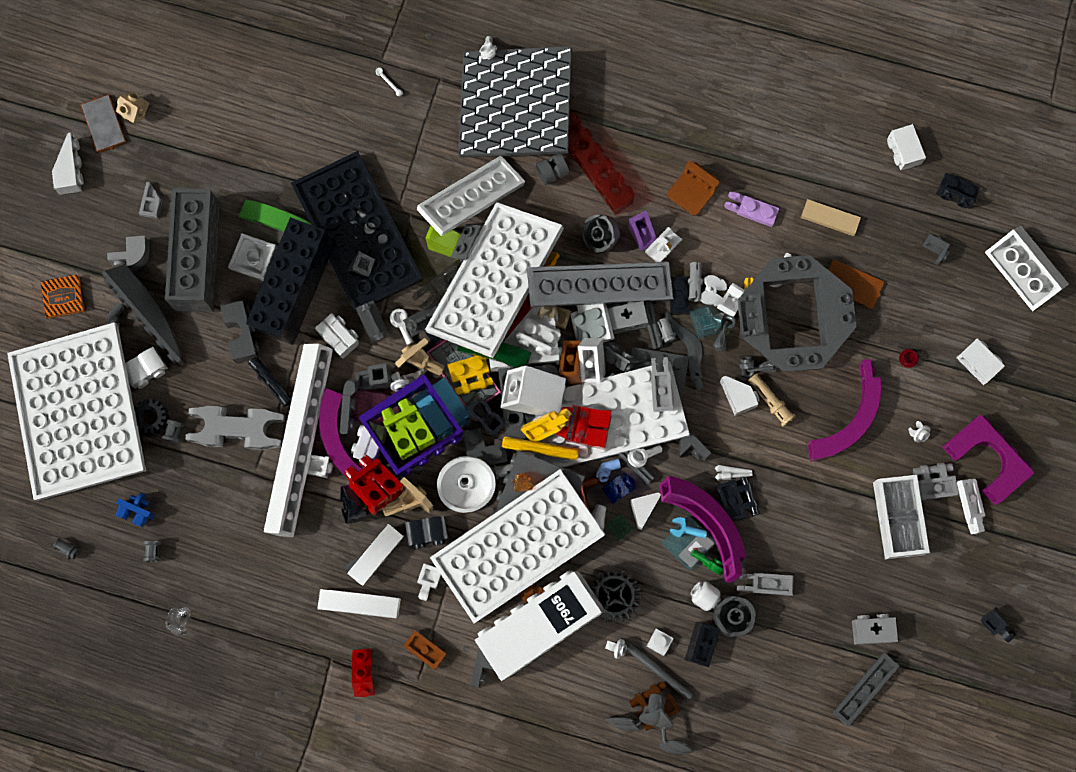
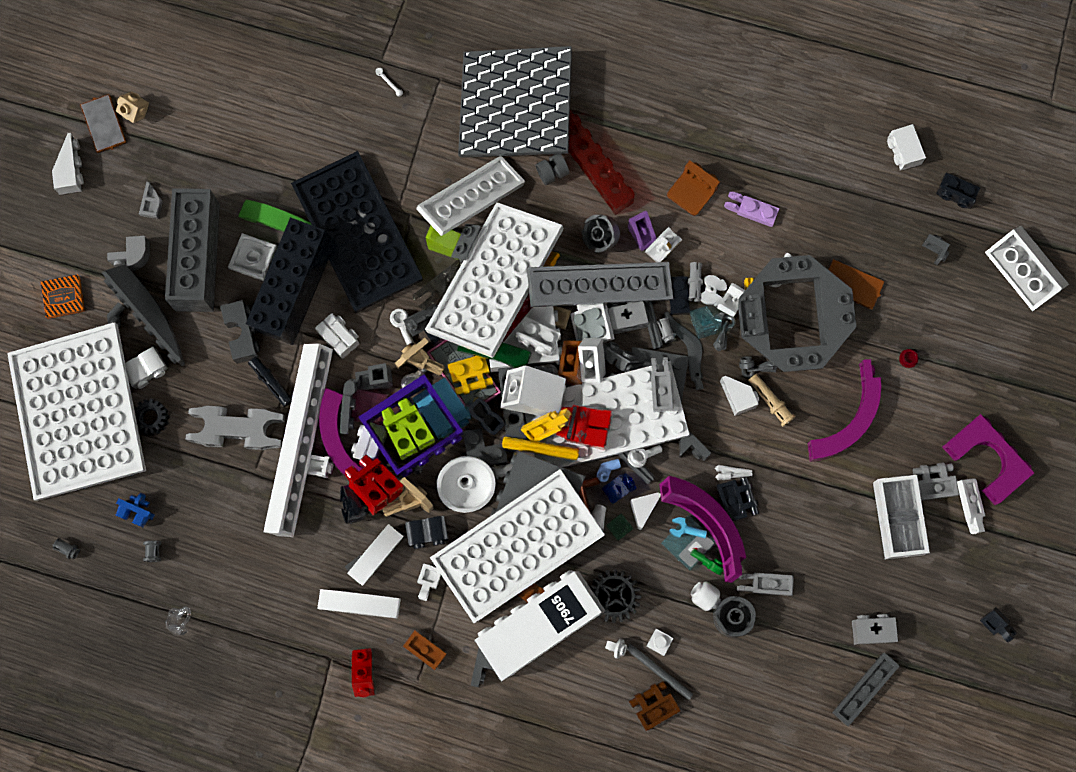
dark grey bush [162,420,184,443] -> none
dark grey slope [348,251,375,276] -> none
dark grey hinge [356,301,389,343] -> none
white plate [391,372,410,392] -> none
white plate [479,36,497,60] -> none
clear orange plate [512,472,533,492] -> none
dark tan plate [537,306,558,319] -> none
dark grey plant [605,694,694,755] -> none
black hinge [684,622,720,667] -> none
tan tile [801,199,861,236] -> none
white plate [908,421,930,443] -> none
white brick [956,338,1005,385] -> none

